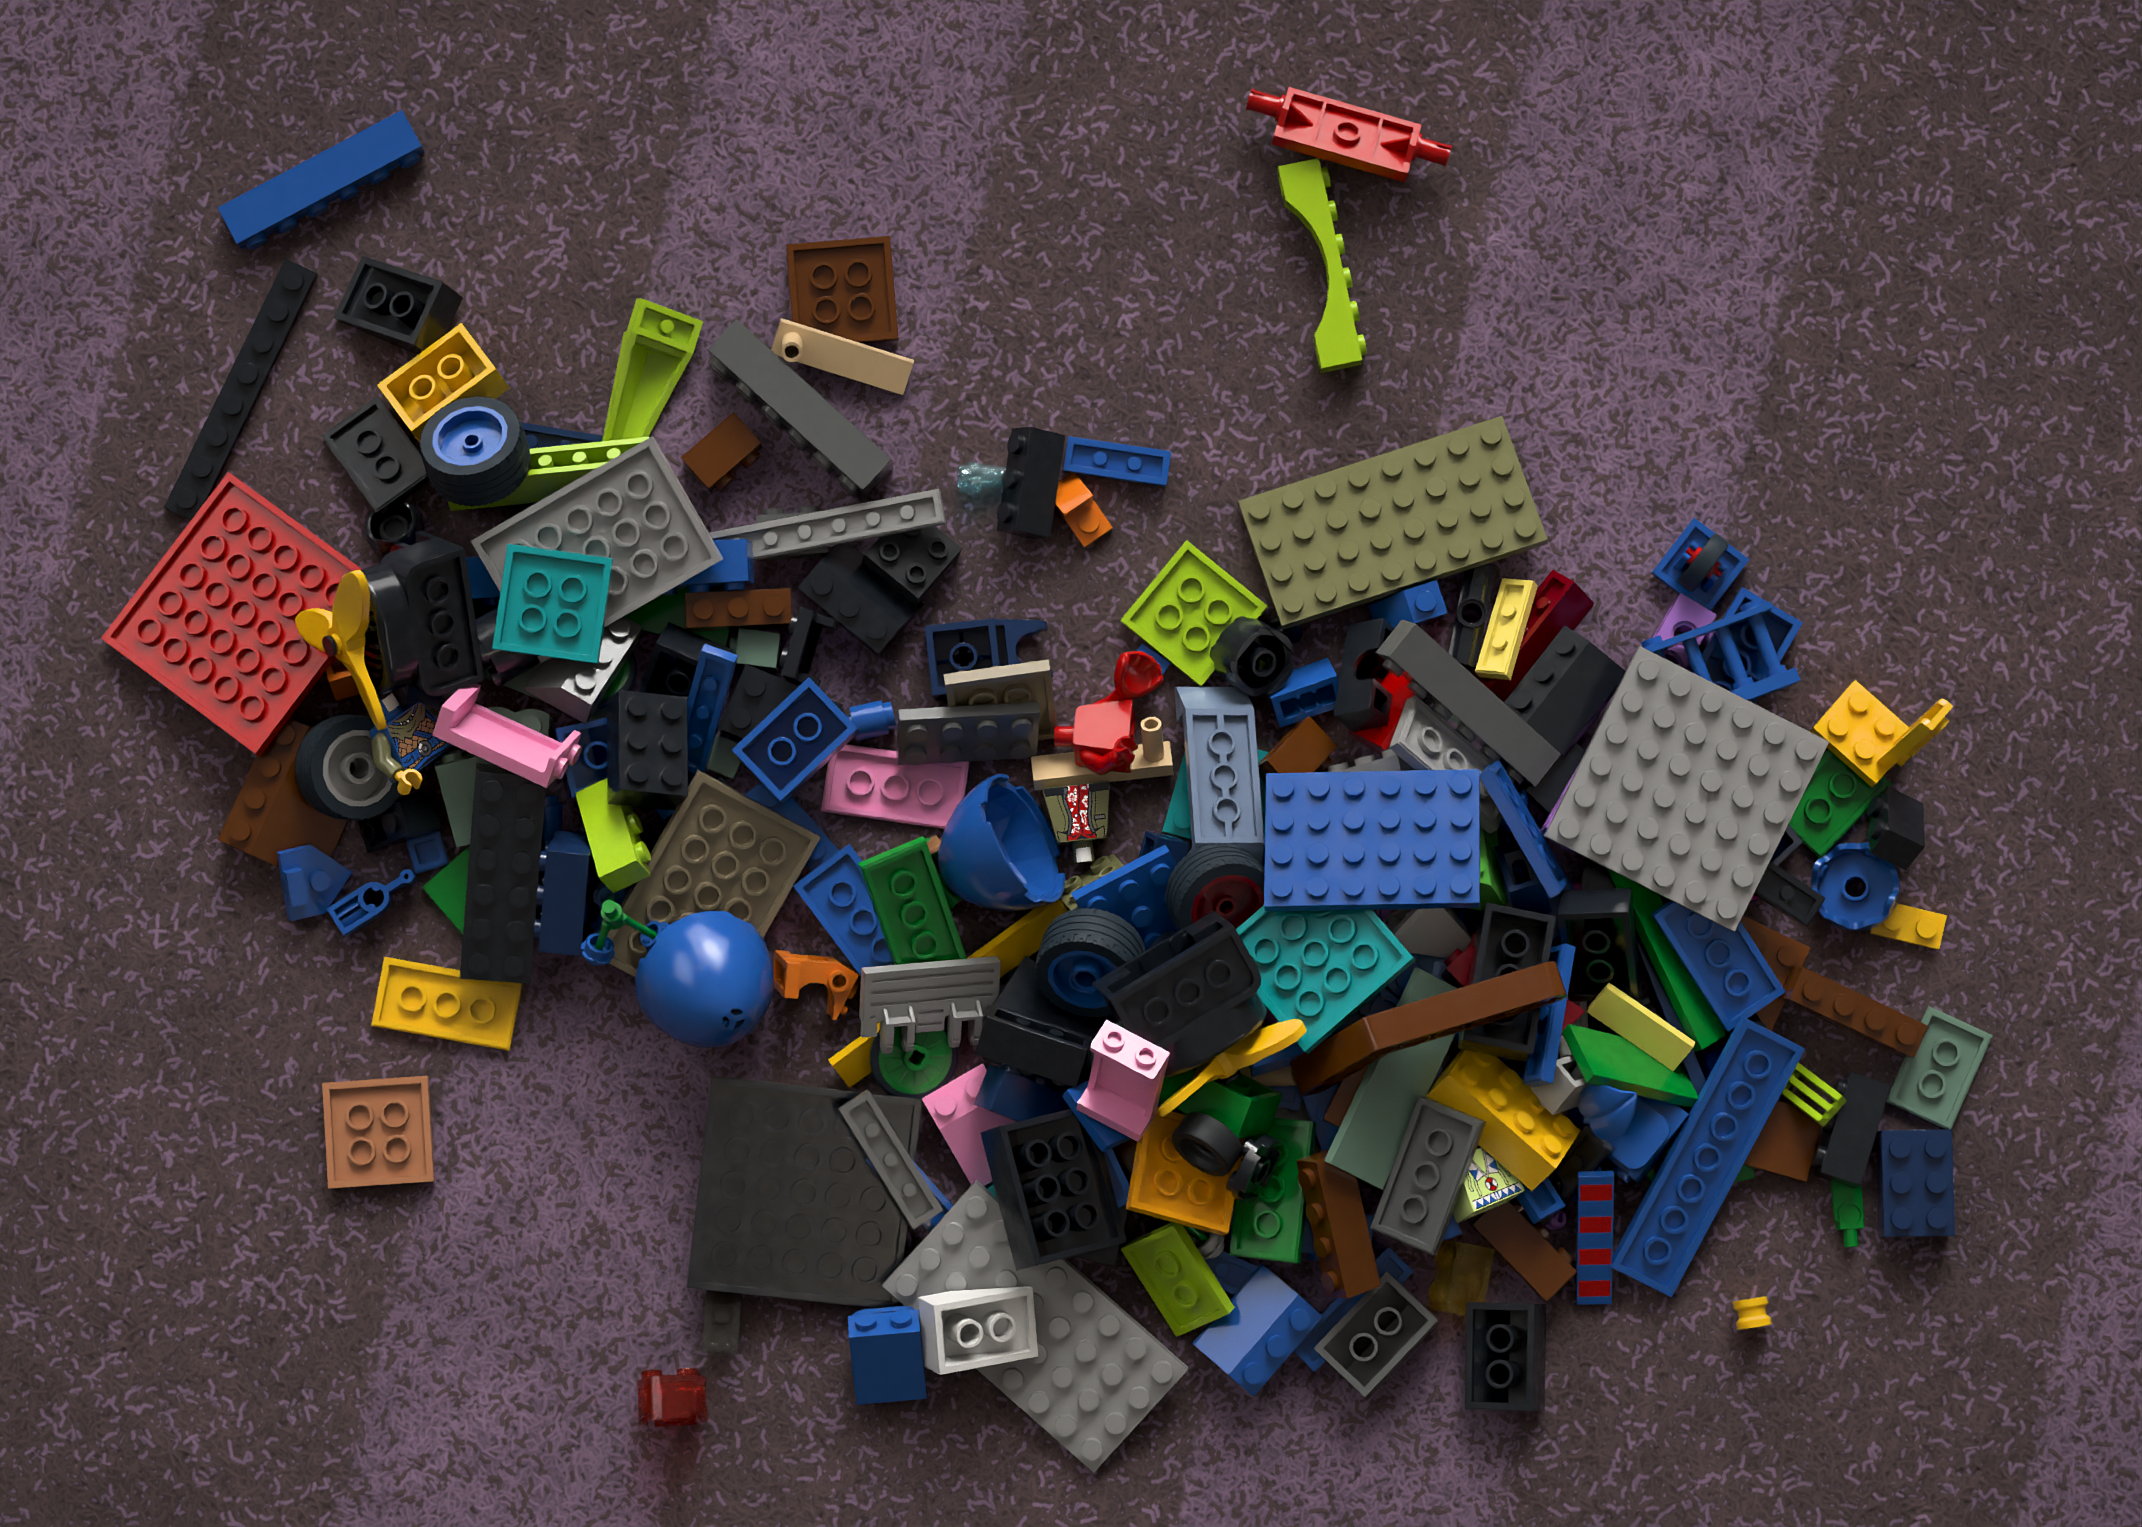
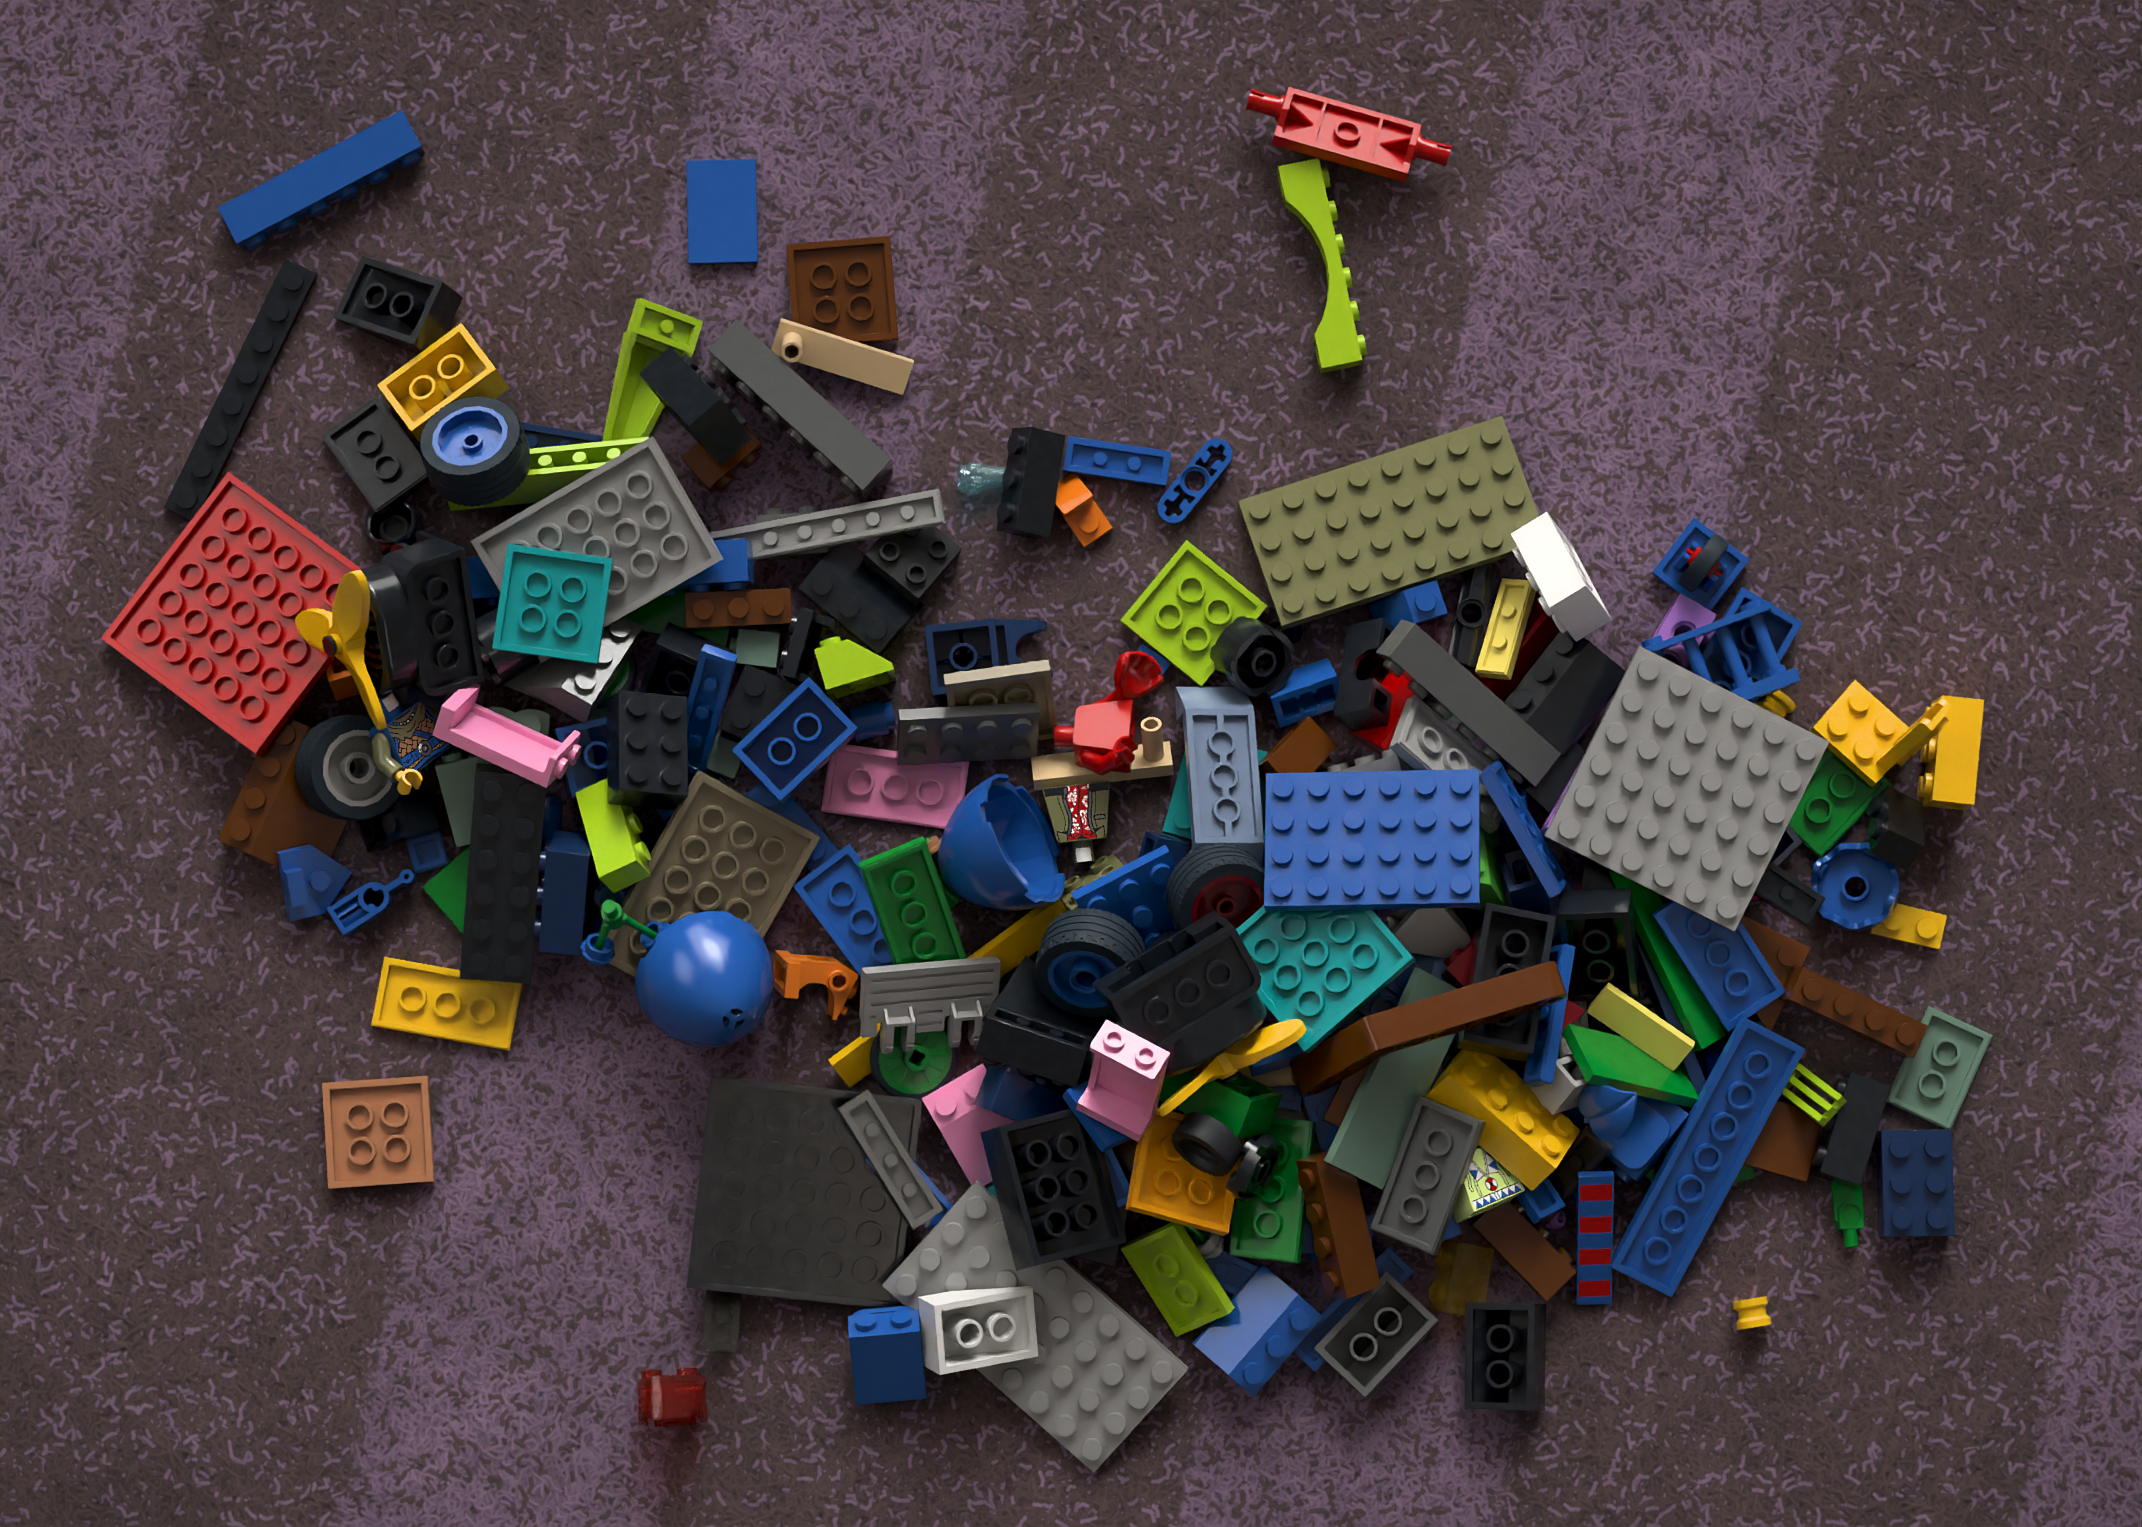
none -> black brick [639,346,752,466]
none -> blue tile [686,159,758,265]
none -> lime slope [814,636,897,700]
none -> blue beam [1157,438,1232,525]
none -> white brick [1511,512,1612,642]
none -> yellow wheel [1756,690,1797,718]
none -> yellow brick [1917,695,1984,810]

